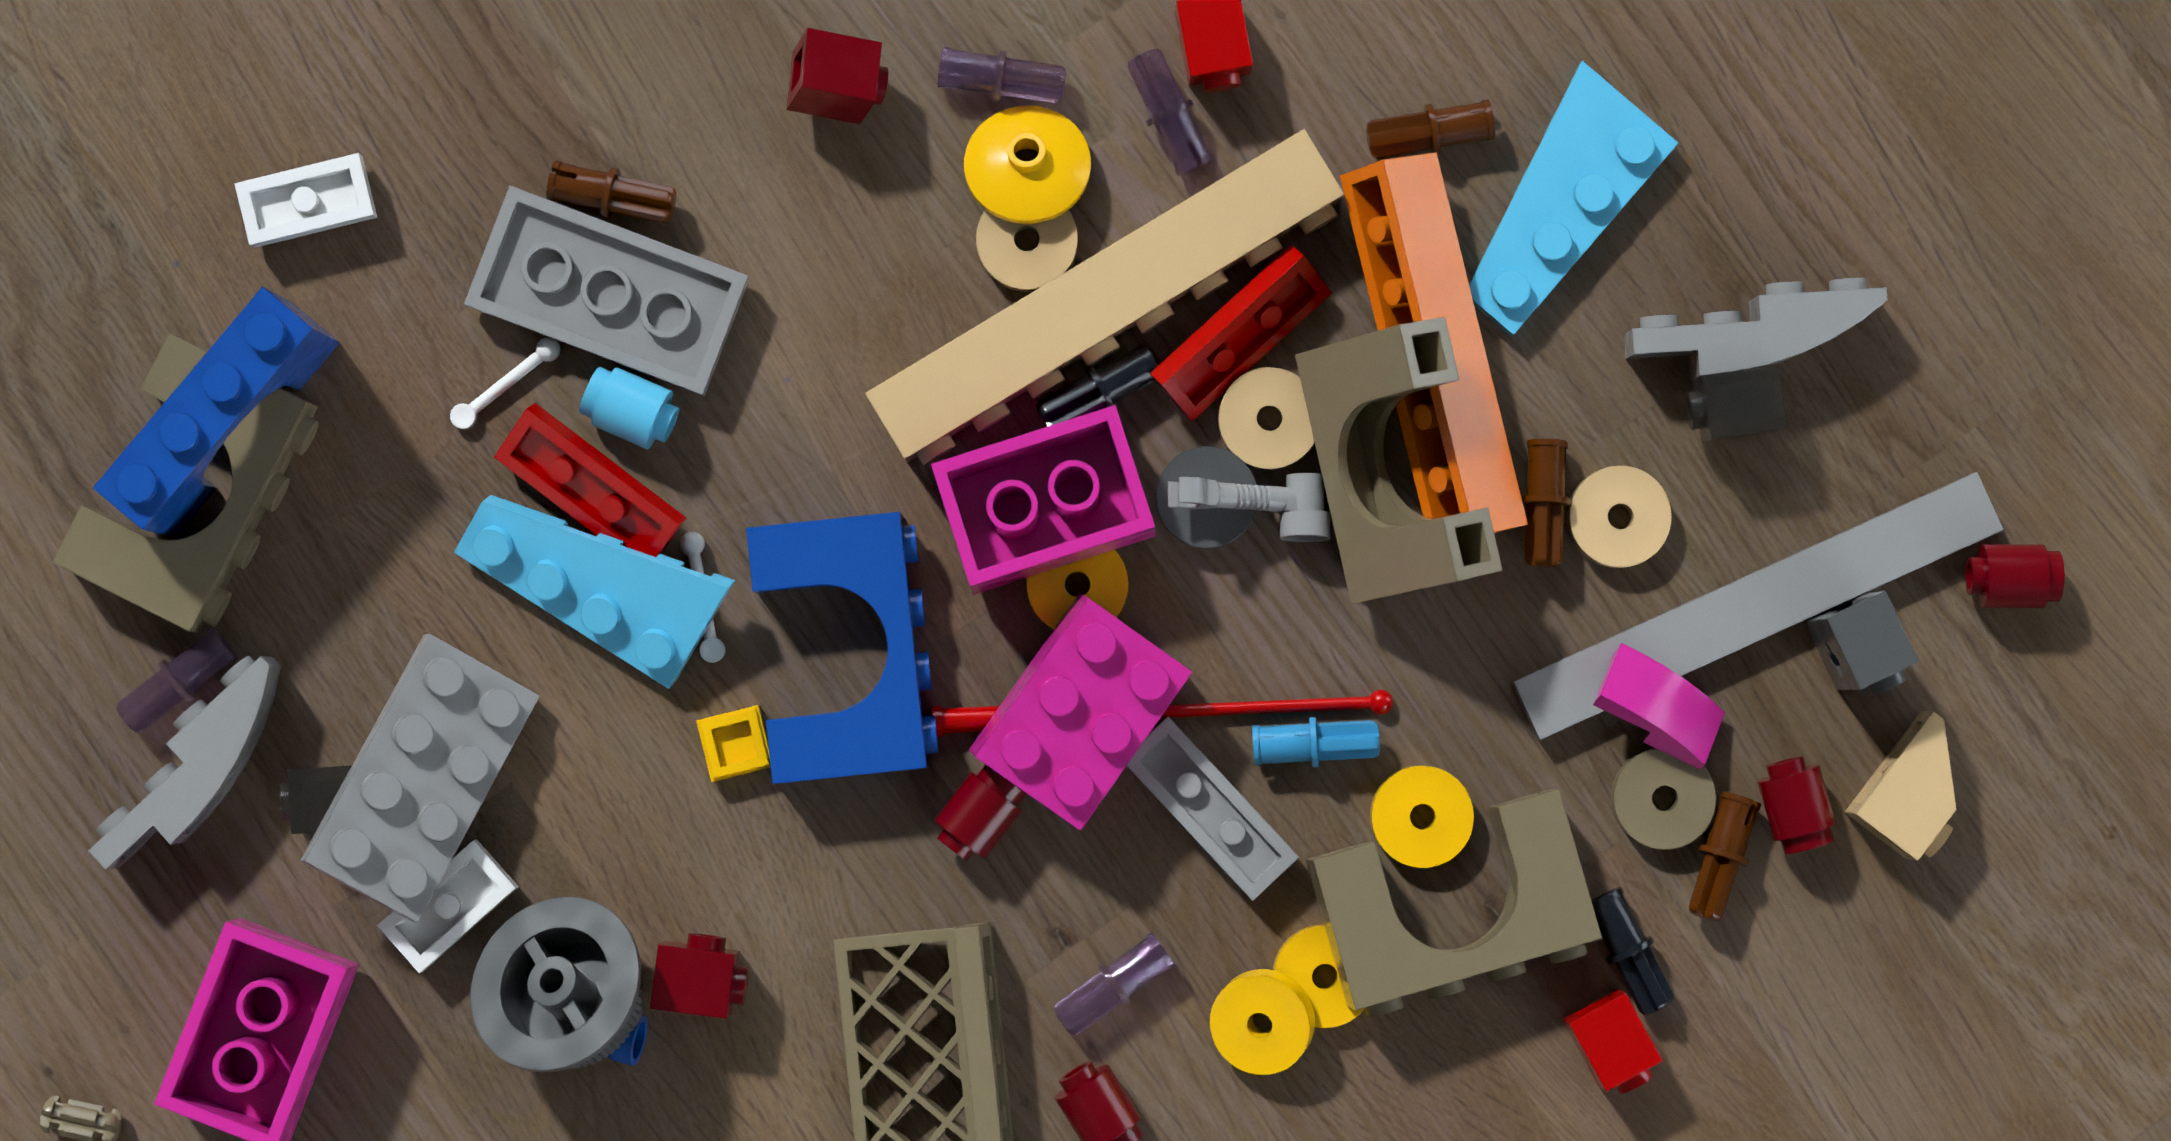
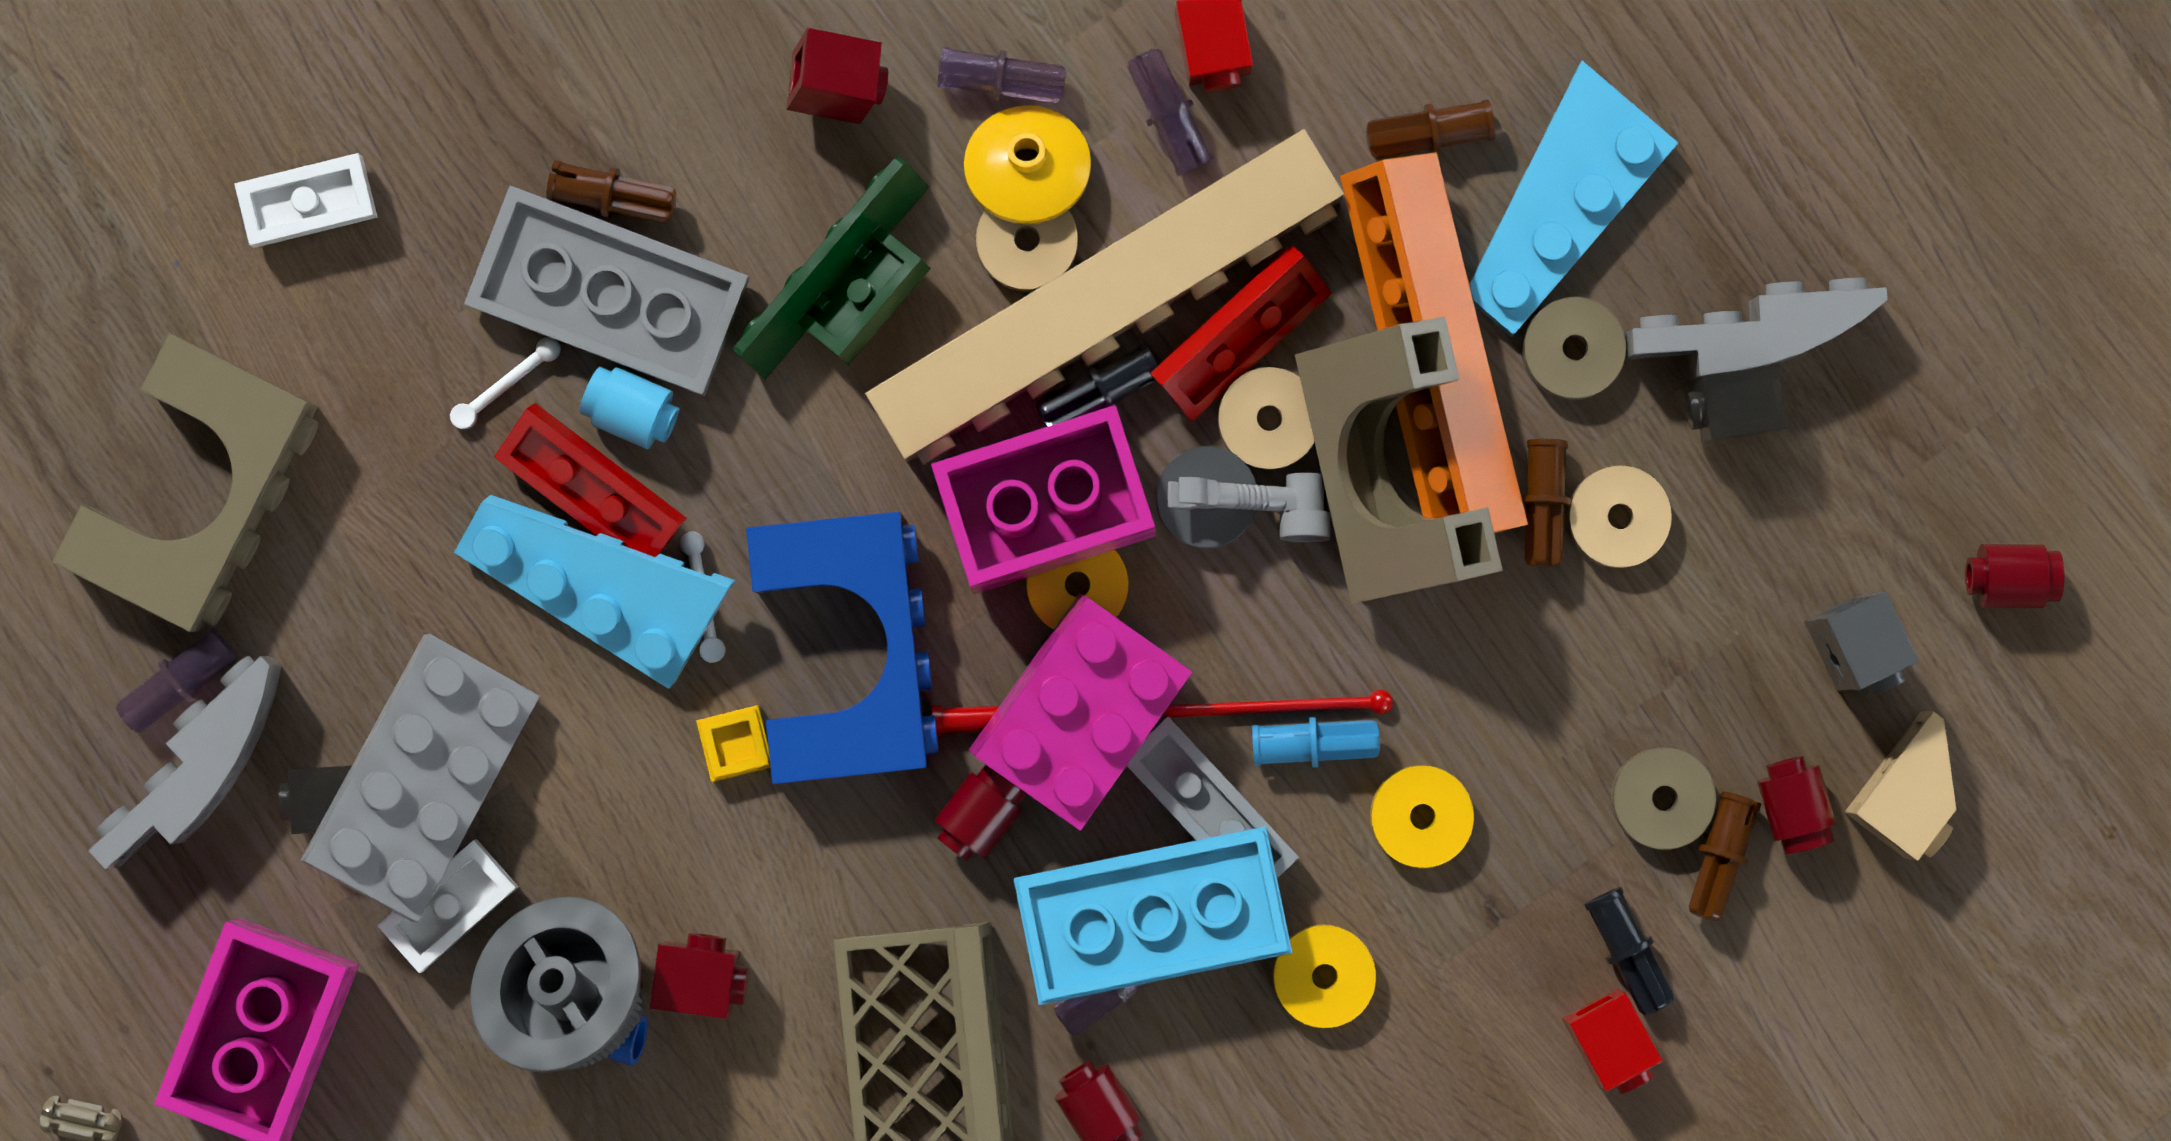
blue arch [93,287,340,537] -> none
yellow piece [1210,969,1315,1075] -> none
dark tan arch [1305,789,1602,1017] -> none
light grey tile [1512,472,2004,740] -> none
dark pink slope [1593,643,1725,770] -> none
none -> dark green bracket [733,157,931,380]
none -> medium azure tile [1013,826,1292,1005]
none -> dark tan piece [1522,297,1626,400]

